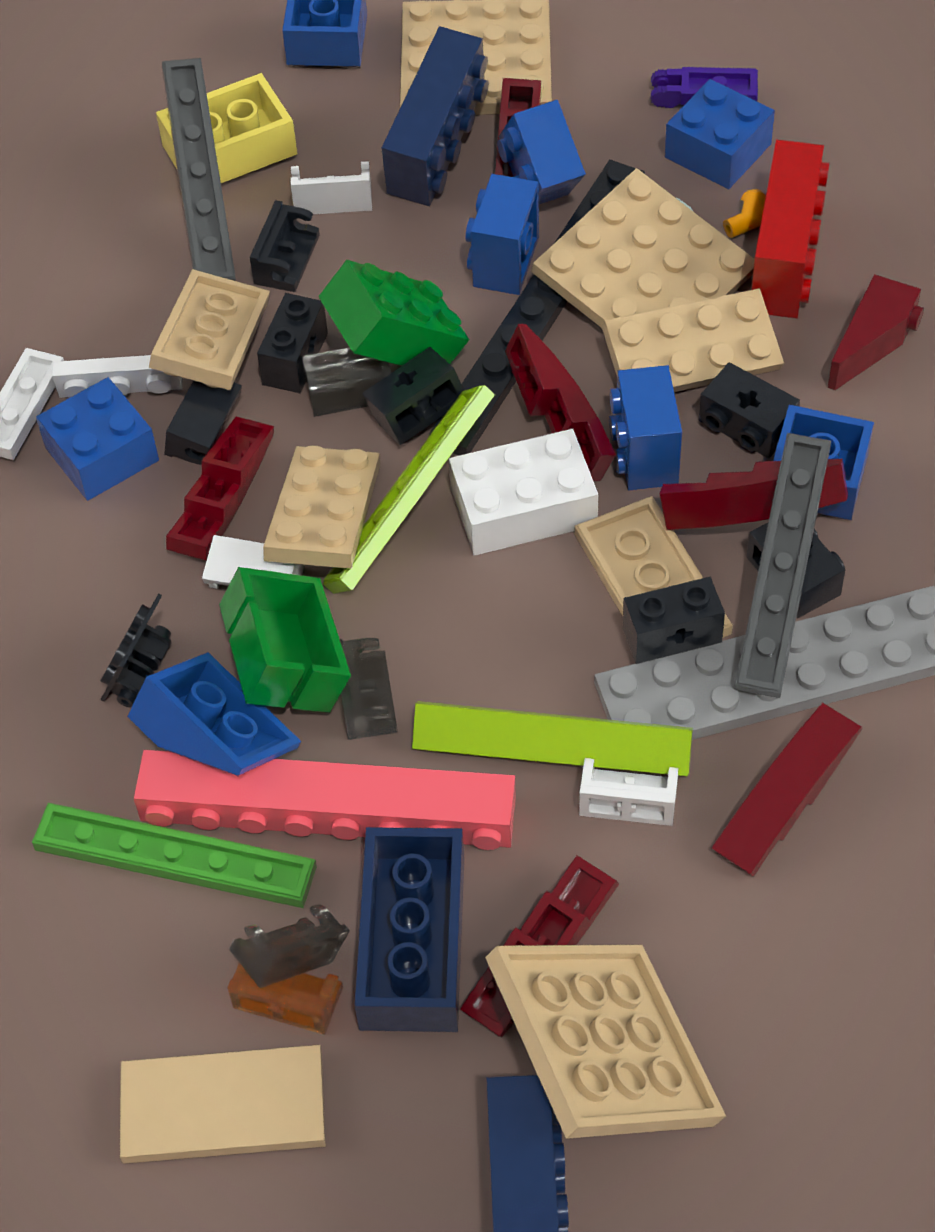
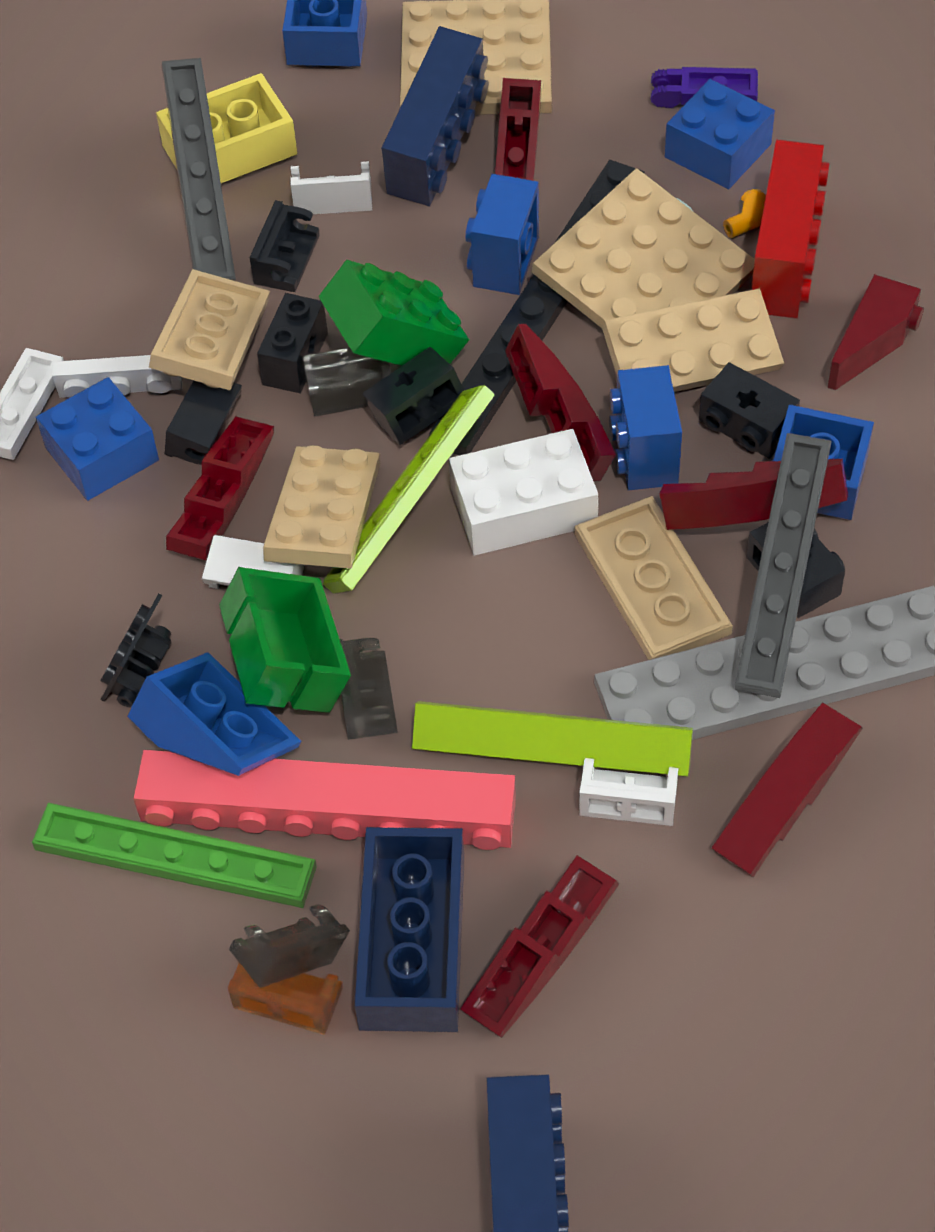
tan tile [120,1045,326,1164] -> none
tan plate [485,945,726,1139] -> none
blue brick [497,99,586,204] -> none
black brick [622,576,725,664] -> none

